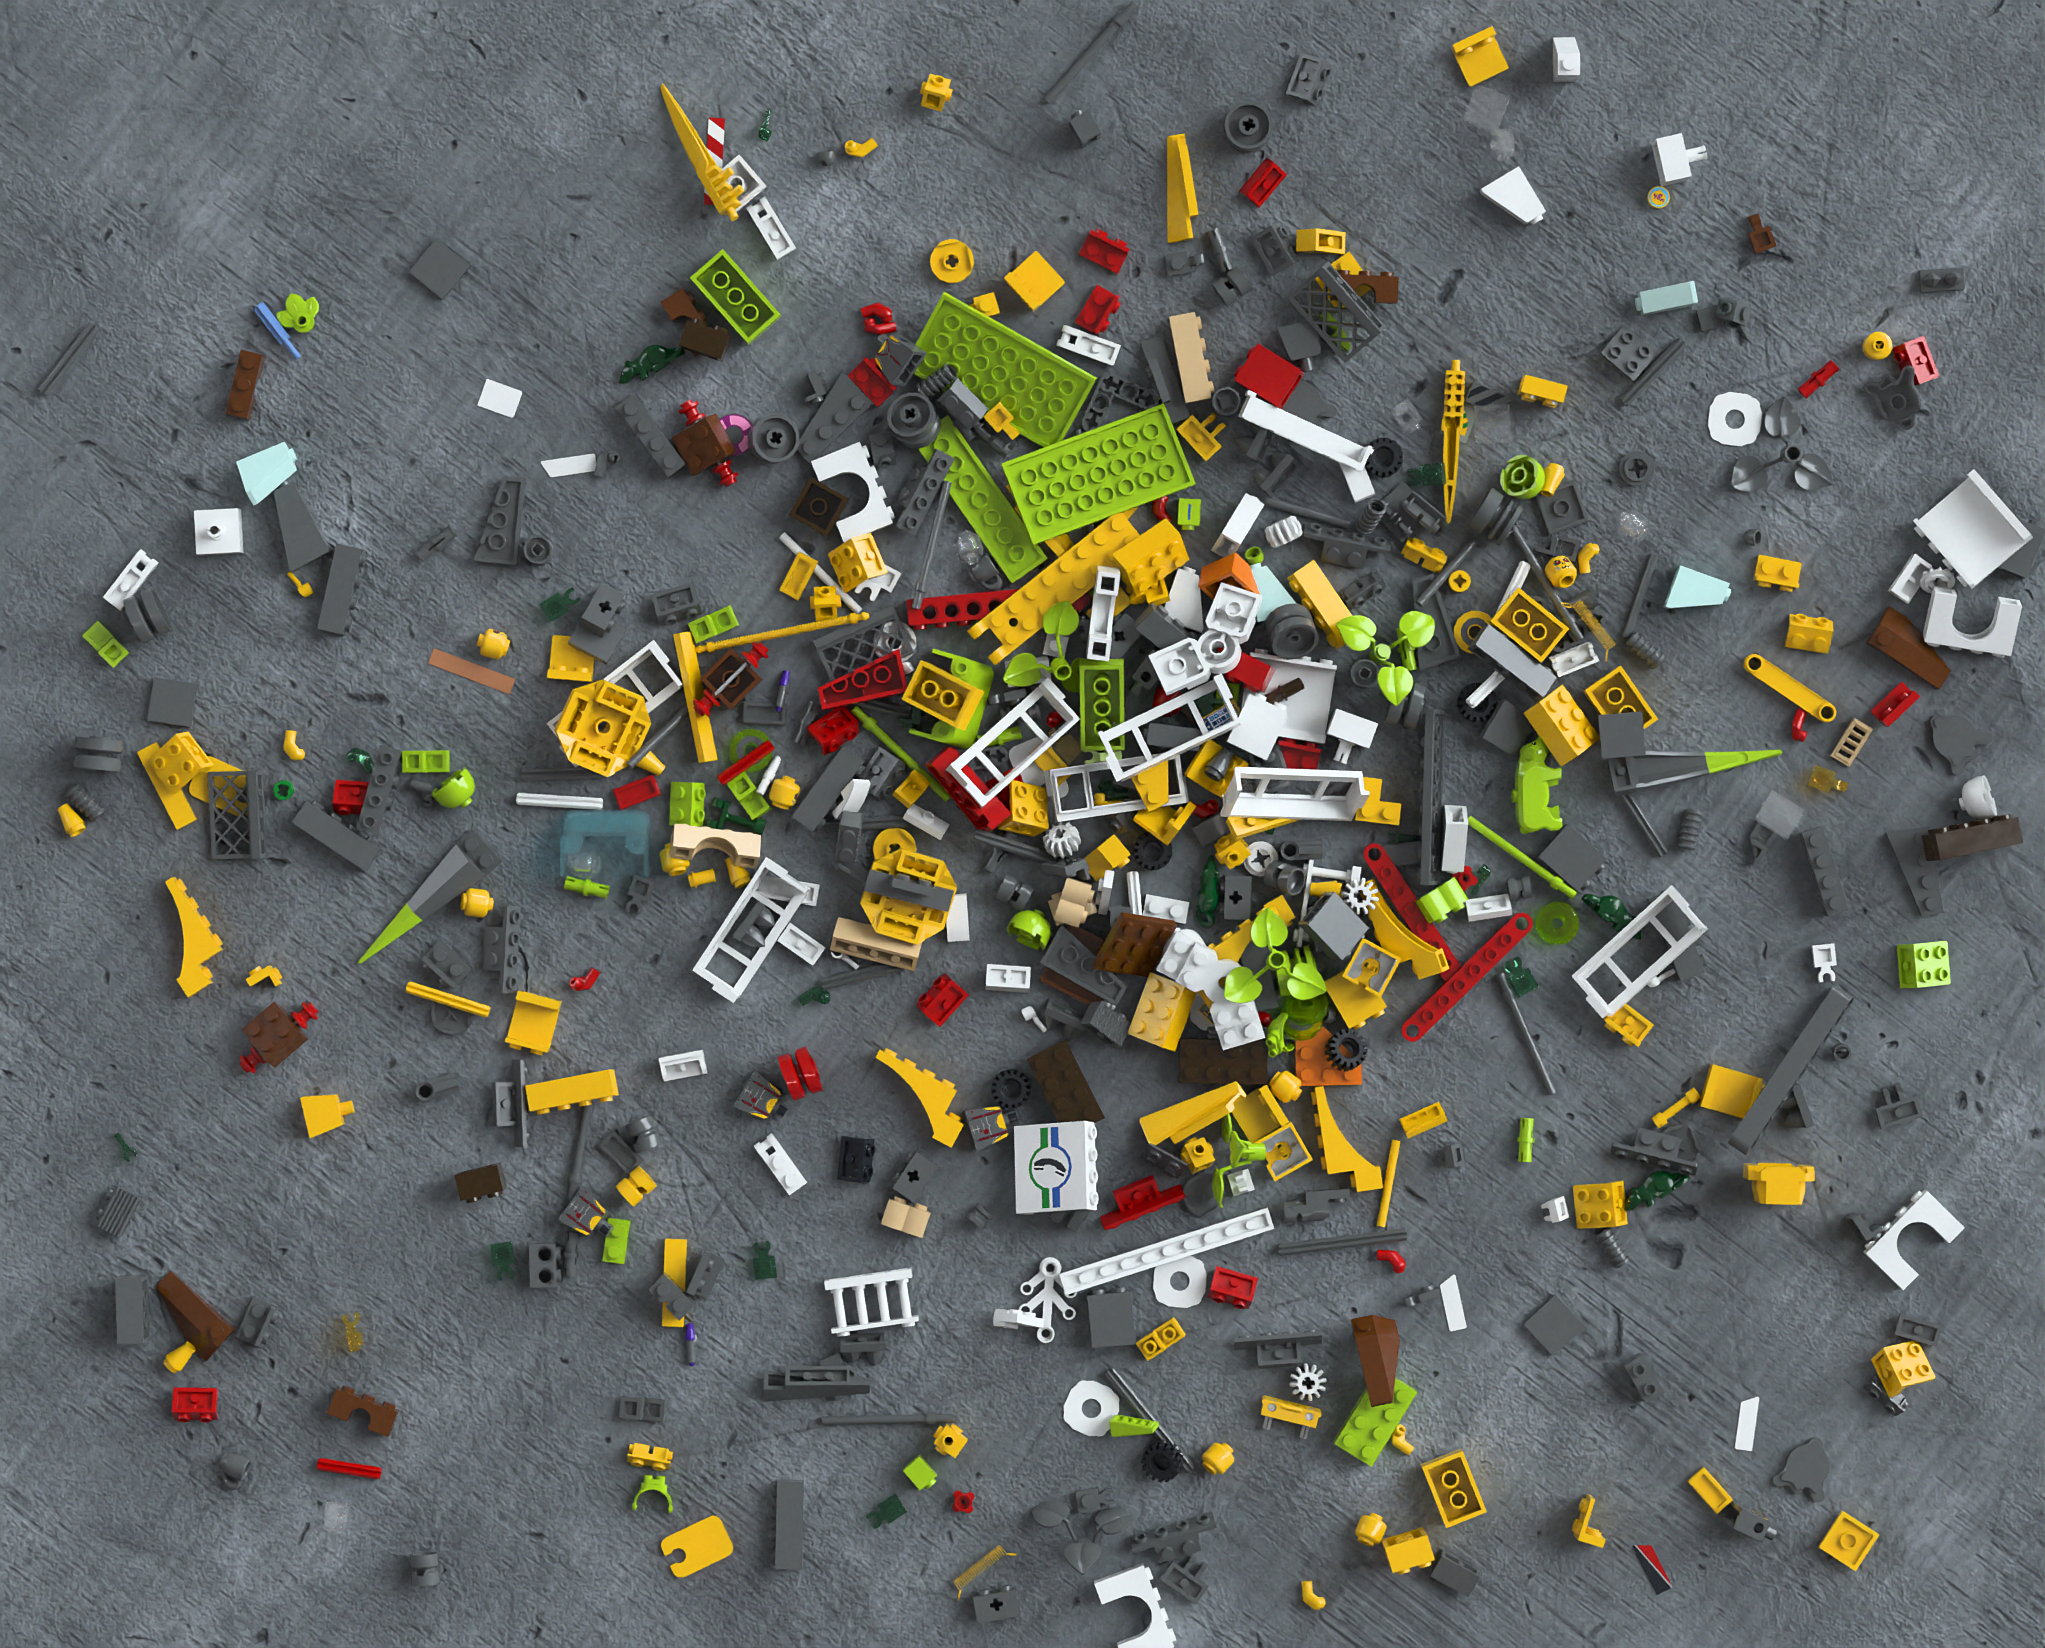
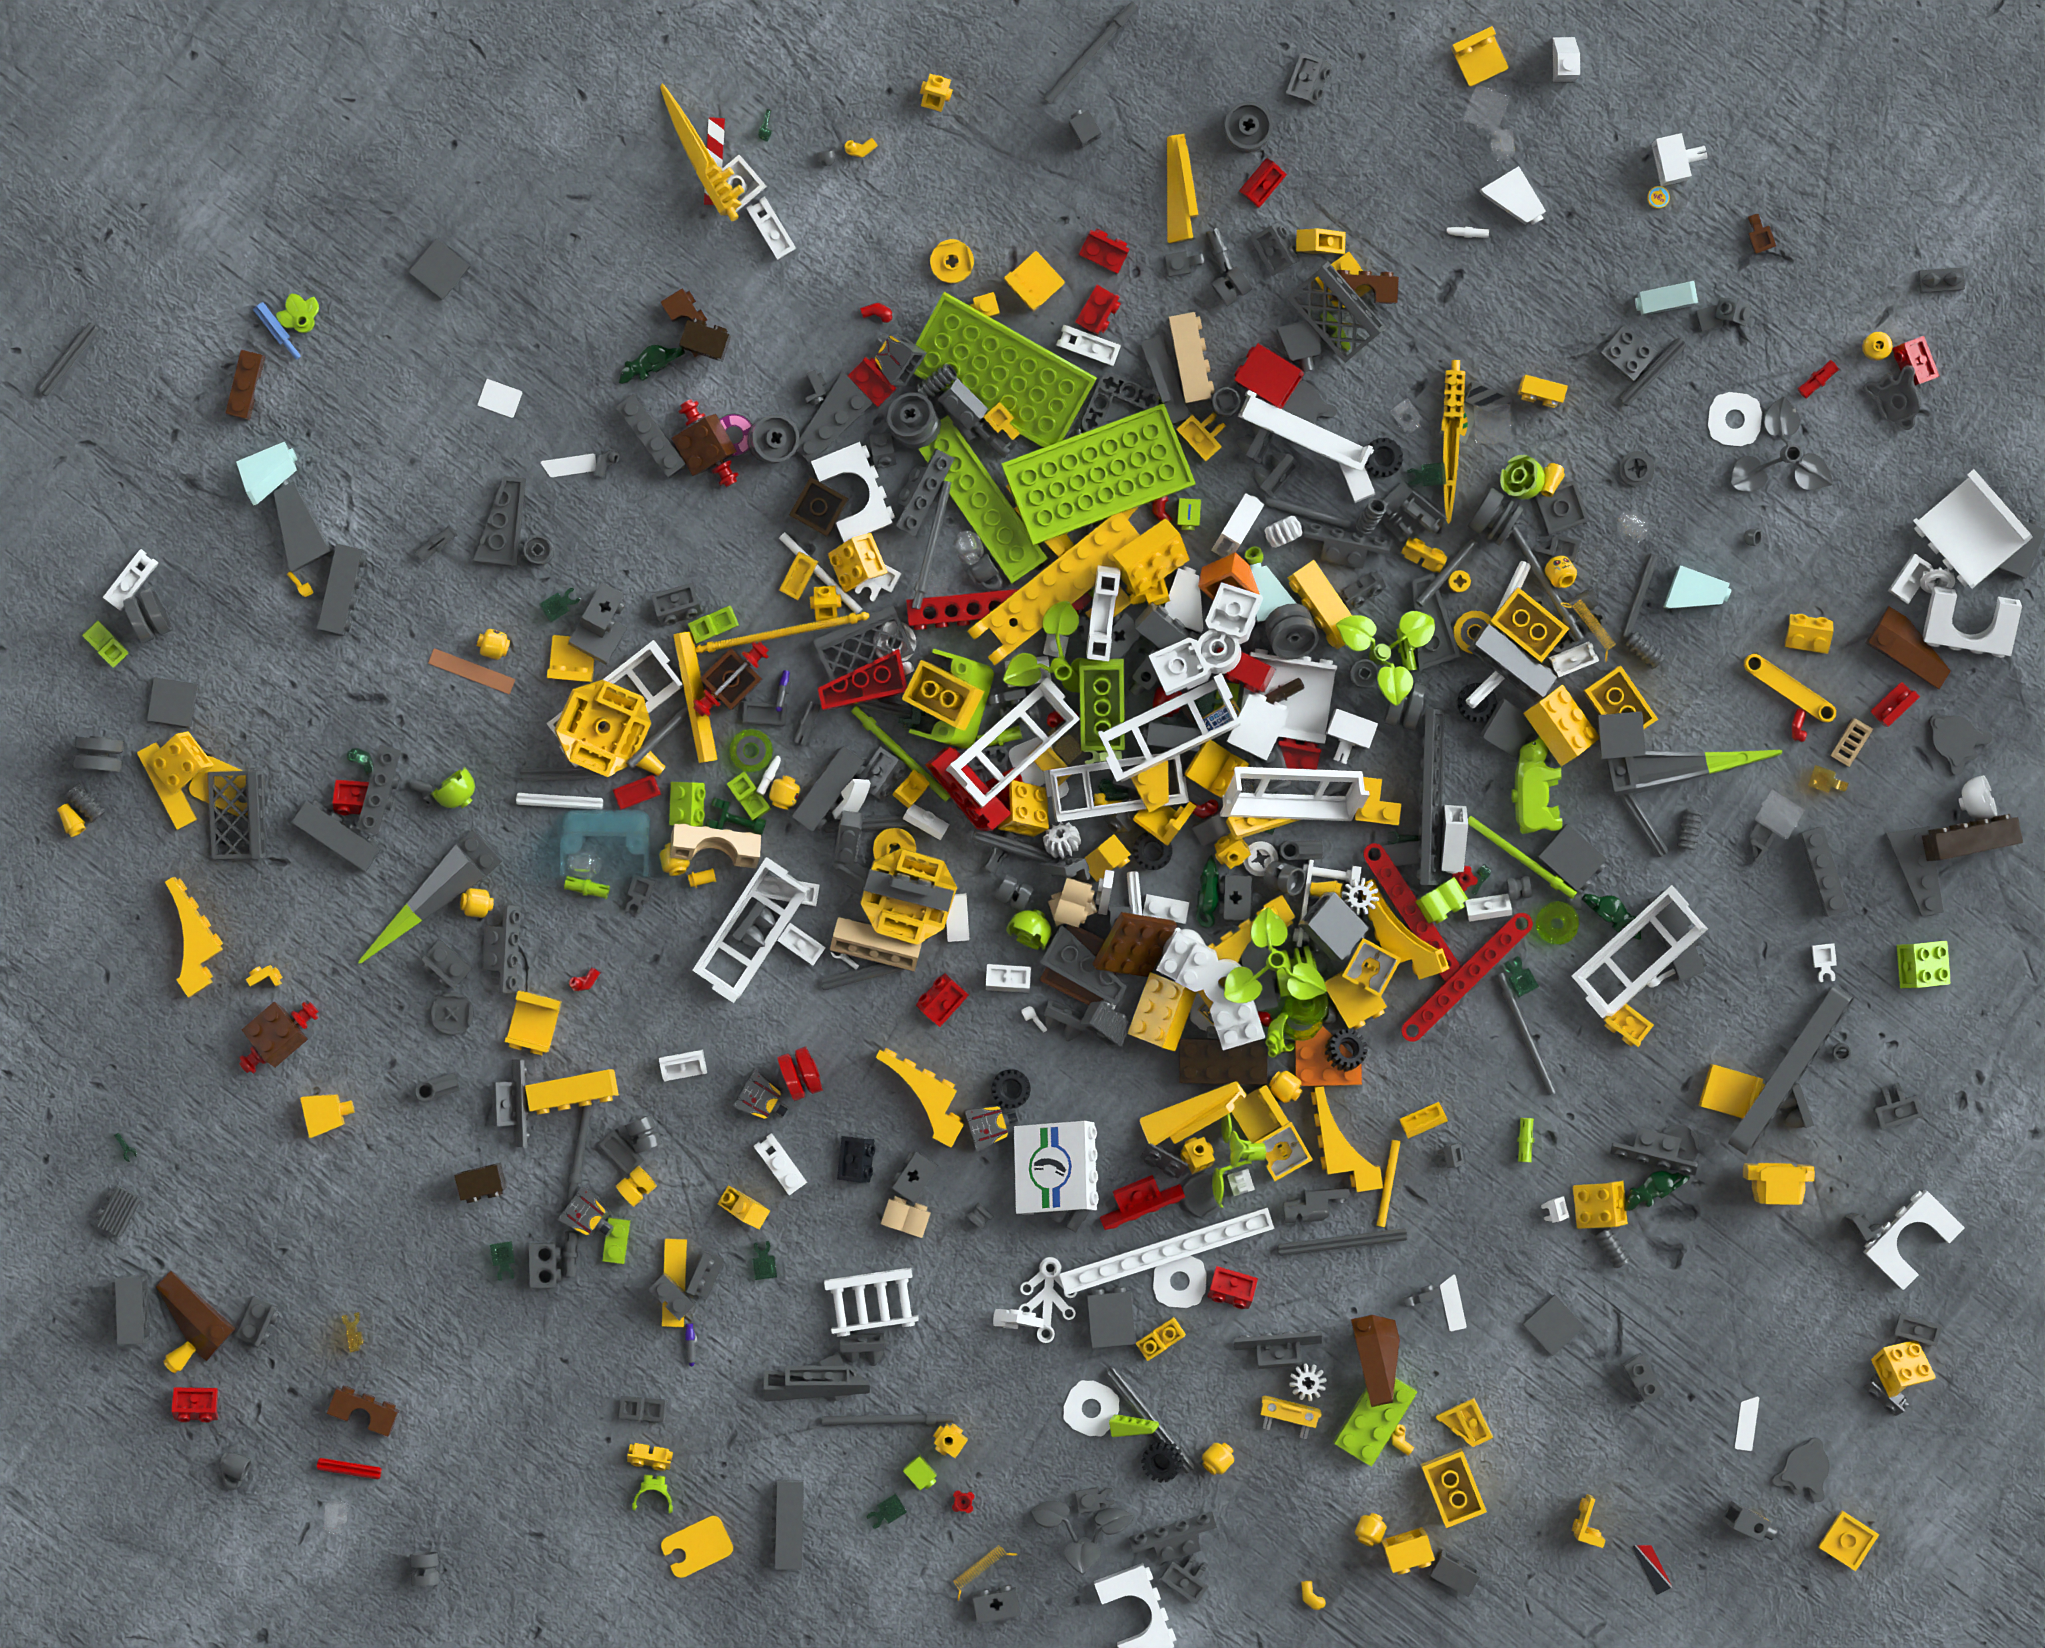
white brick [194,508,244,556] -> none
green bush [273,780,294,800] -> none
yellow arm [283,730,305,761] -> none
lime slope [402,750,450,773] -> none
yellow axle [406,982,490,1018] -> none
lime brick [690,249,782,345] -> none
red axle [717,740,775,785] -> none
yellow cone [725,857,751,889] -> none
clear green arm [797,987,831,1006] -> none
red bracket [807,707,859,755] -> none
red arm [863,318,896,335] -> none
dark brown brick [1026,1039,1105,1123] -> none
dark grey cone [1204,748,1233,782] -> none
red arm [1377,1250,1406,1274] -> none
yellow arm [1577,543,1599,574] -> none
yellow bar [1651,1087,1701,1128] -> none
yellow tile [1687,1467,1733,1514] -> none
yellow bracket [1753,555,1802,592] -> none
none -> yellow slope [718,1185,770,1230]
none -> yellow wing [1436,1398,1493,1447]
none -> white piece [1447,227,1489,238]

